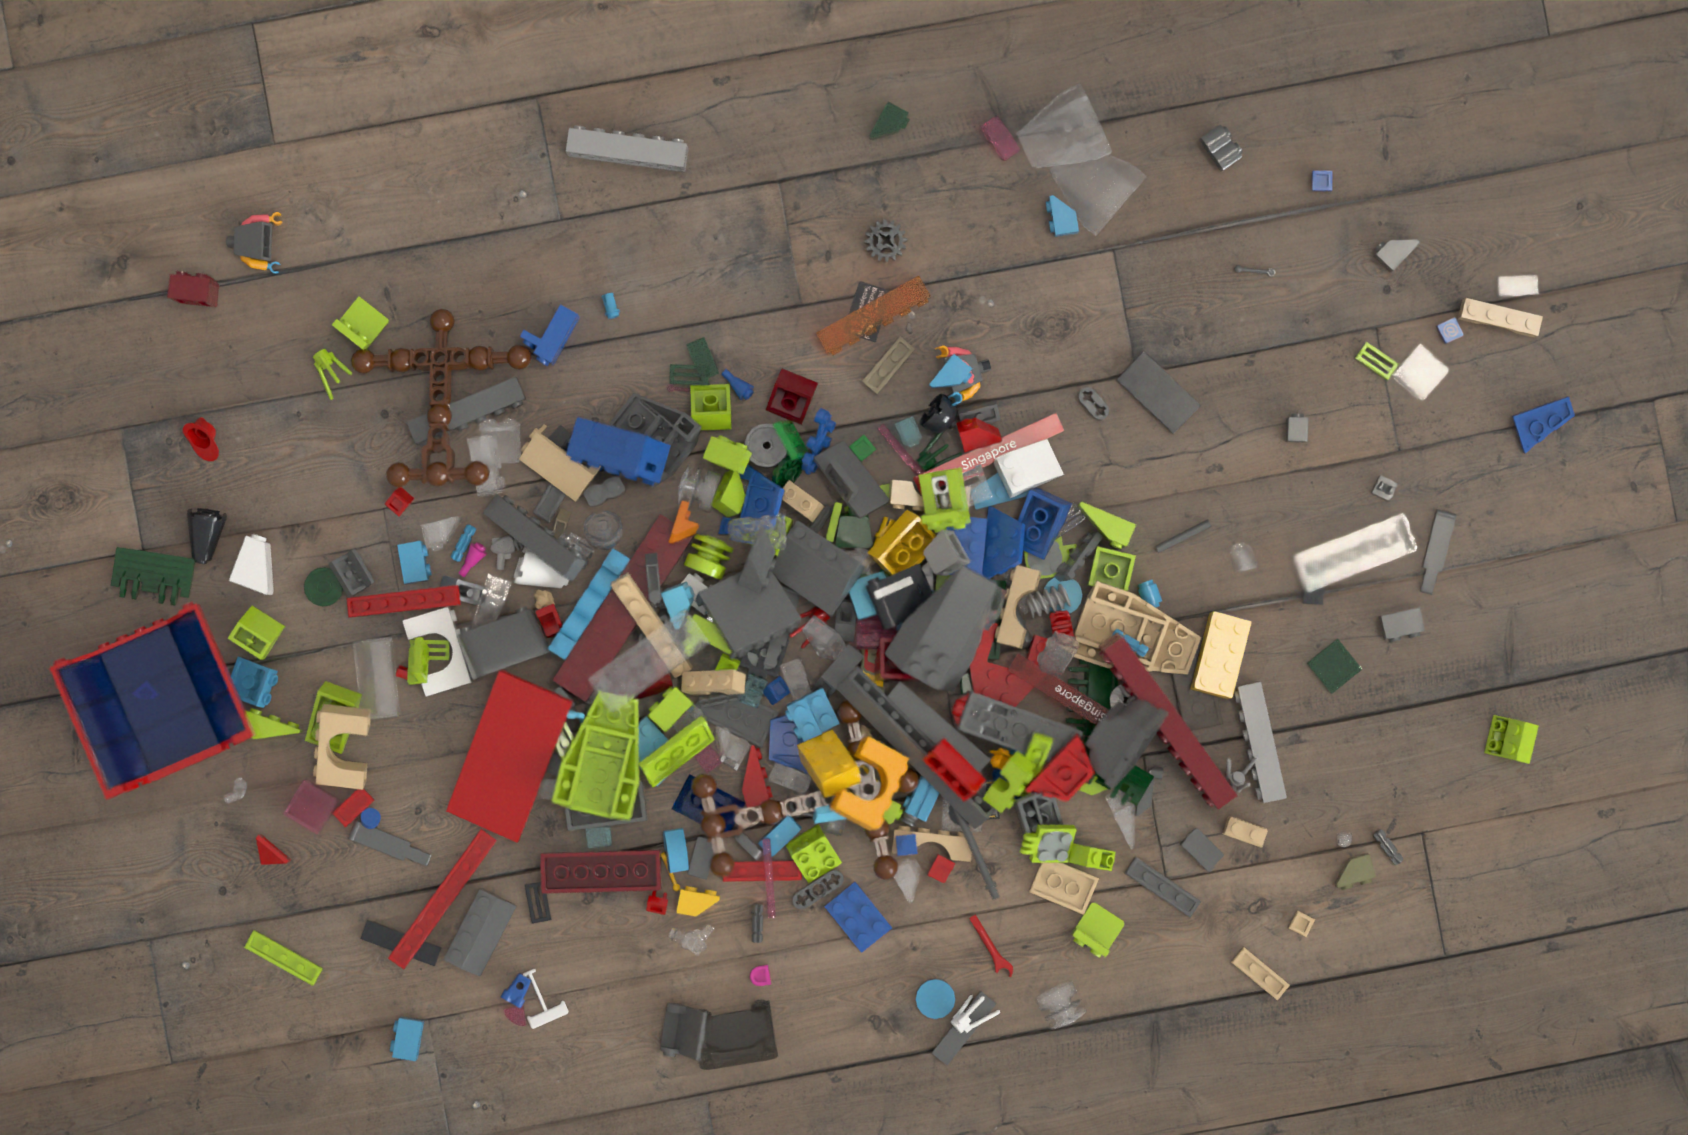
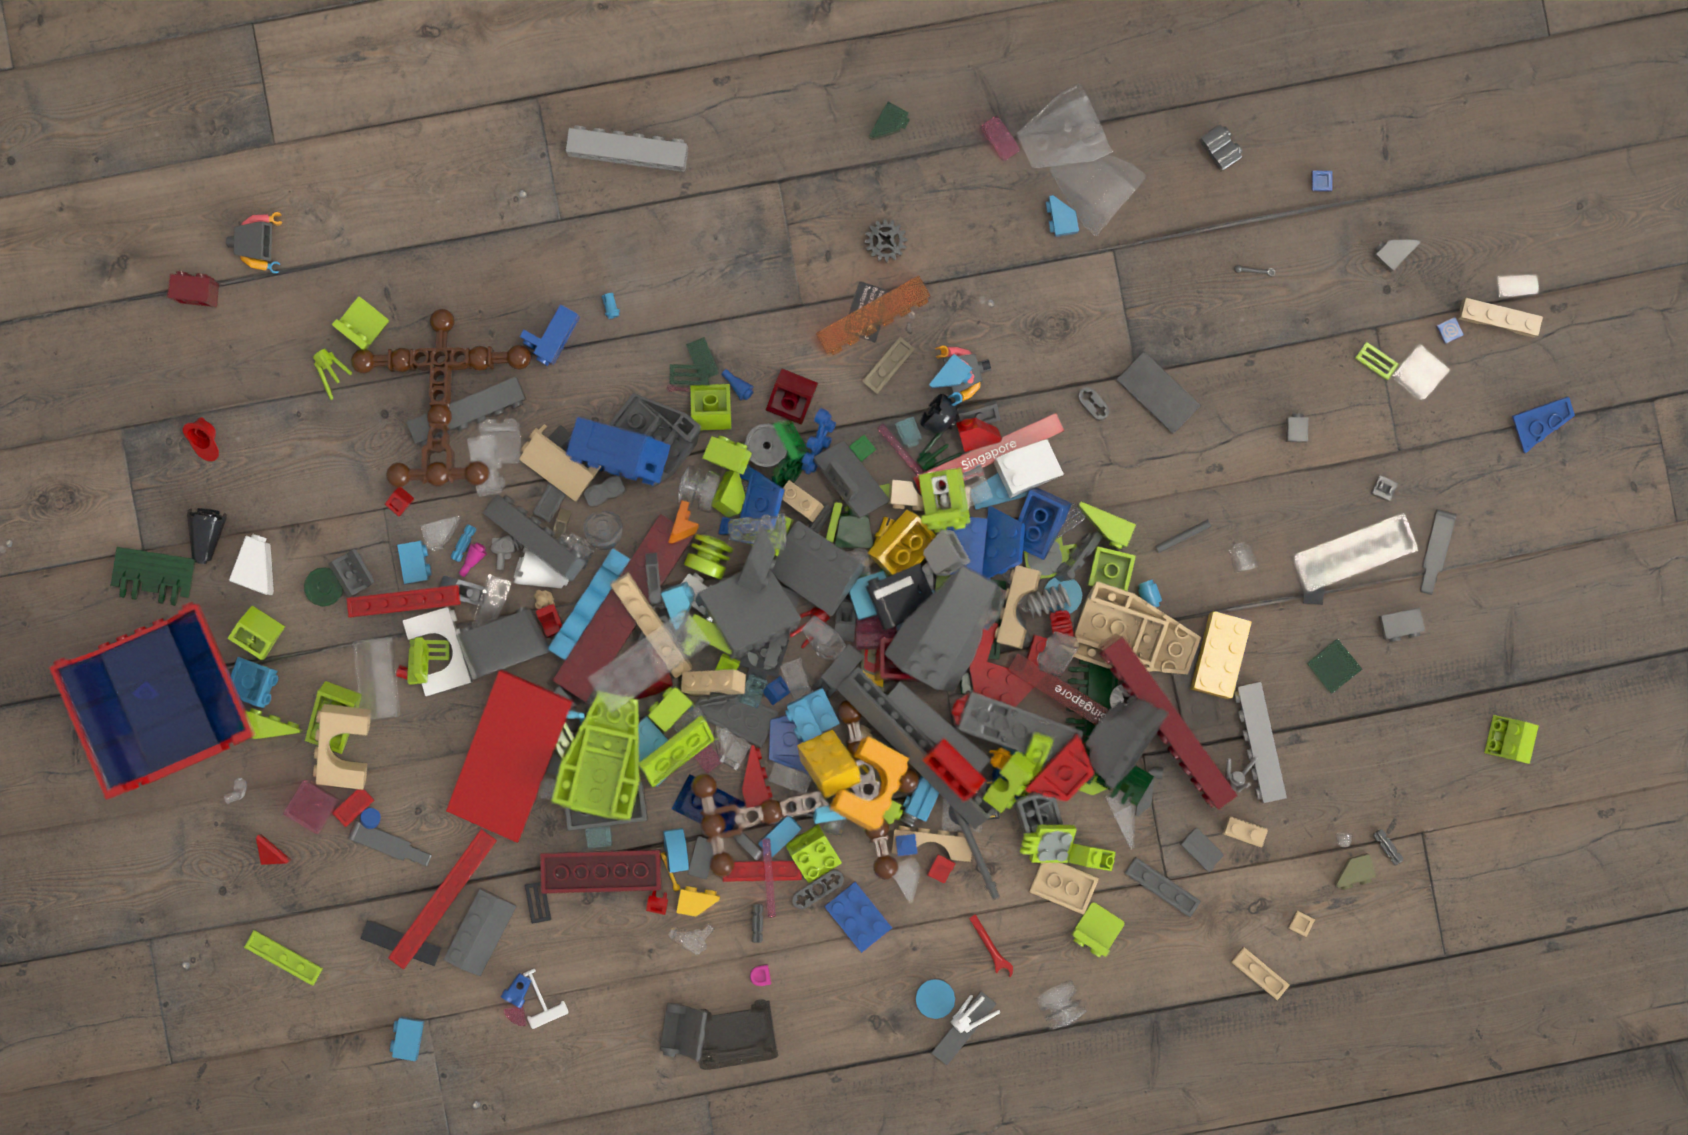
dark azure axle [1112,629,1149,657] -> none

